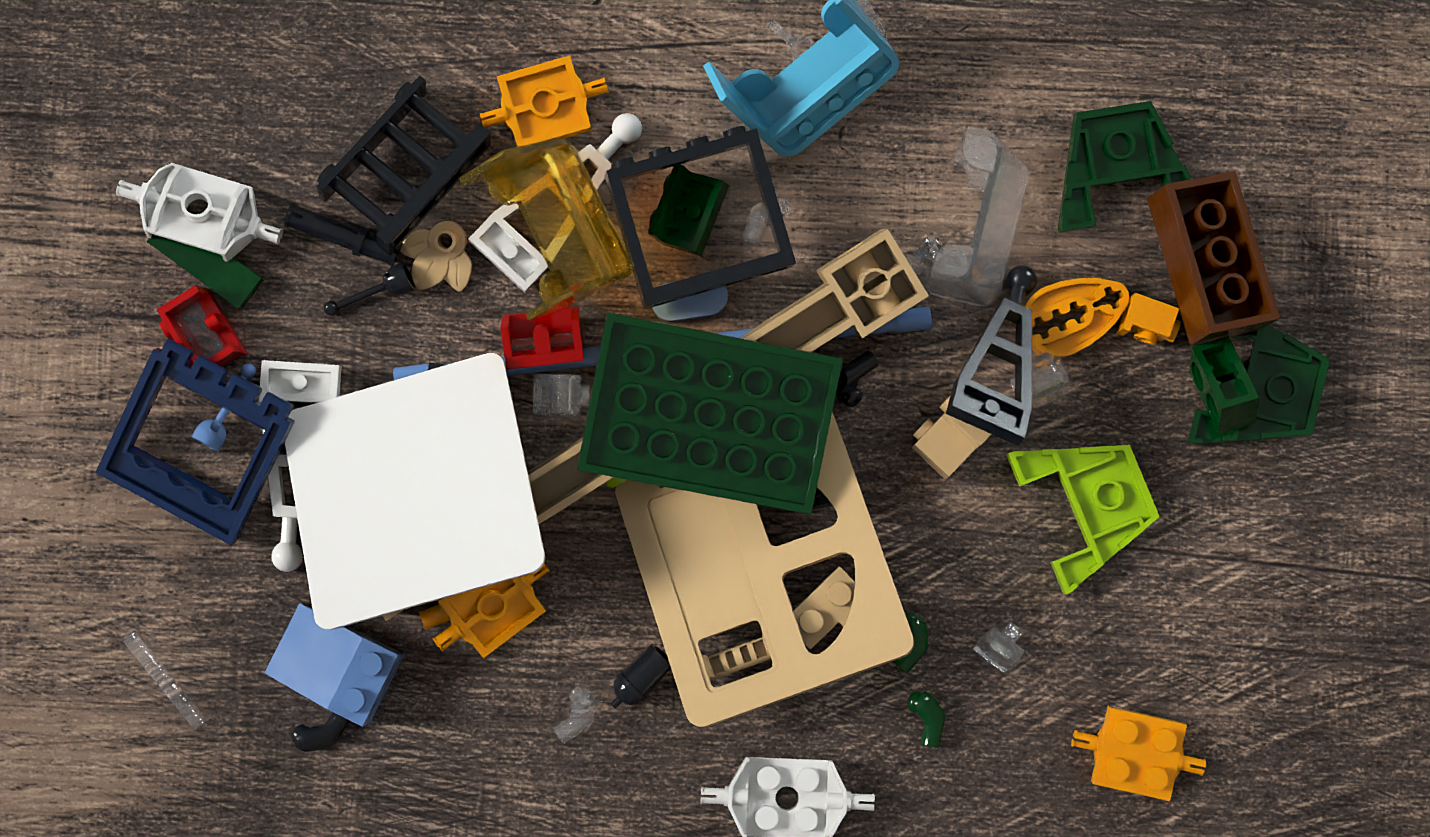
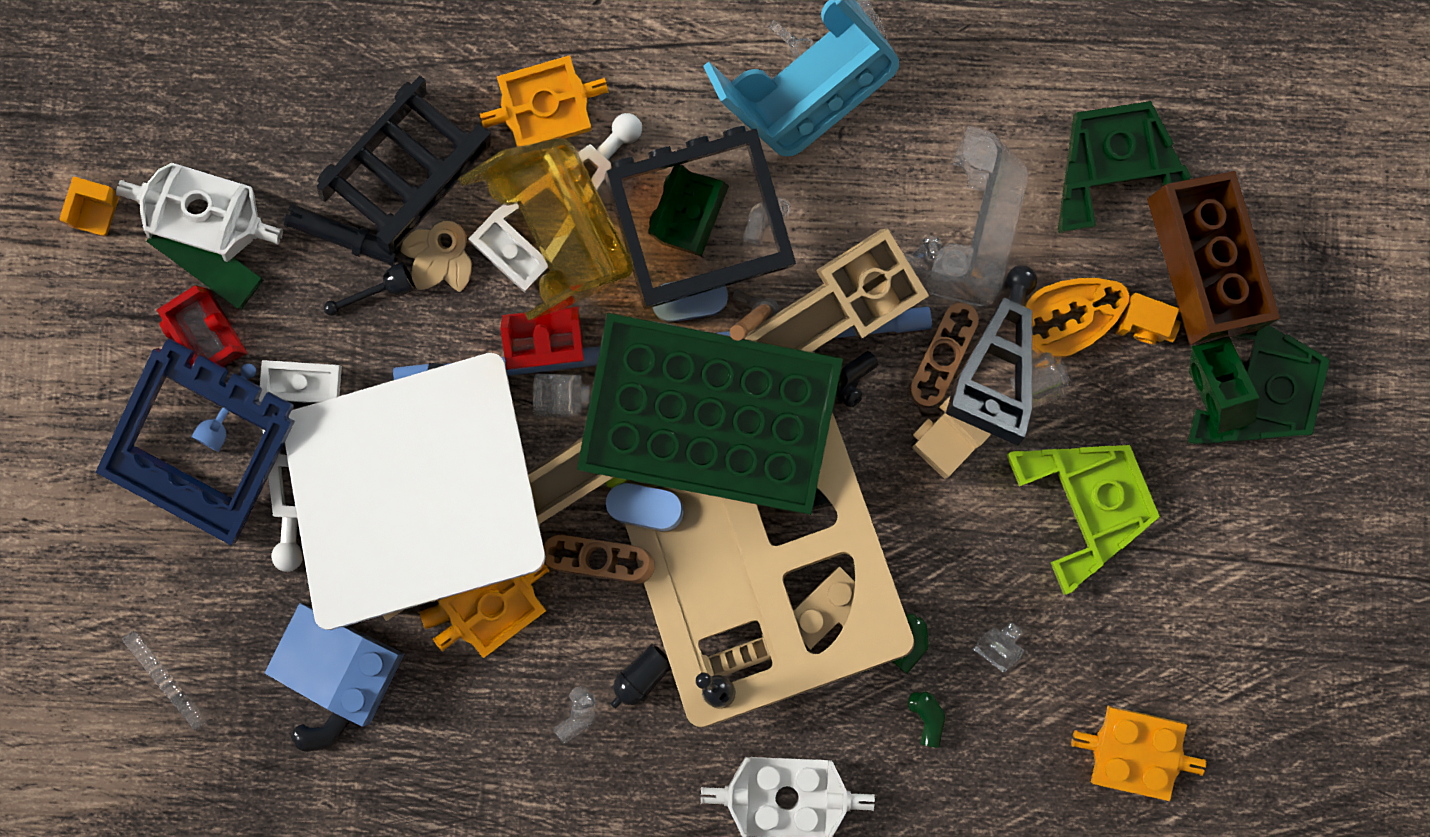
none -> light orange panel [60,176,120,237]
none -> medium nougat beam [544,535,655,584]
none -> light blue tile [606,483,684,531]
none -> black hinge [695,672,736,709]
none -> medium nougat piece [730,290,779,341]
none -> medium nougat beam [909,303,979,408]

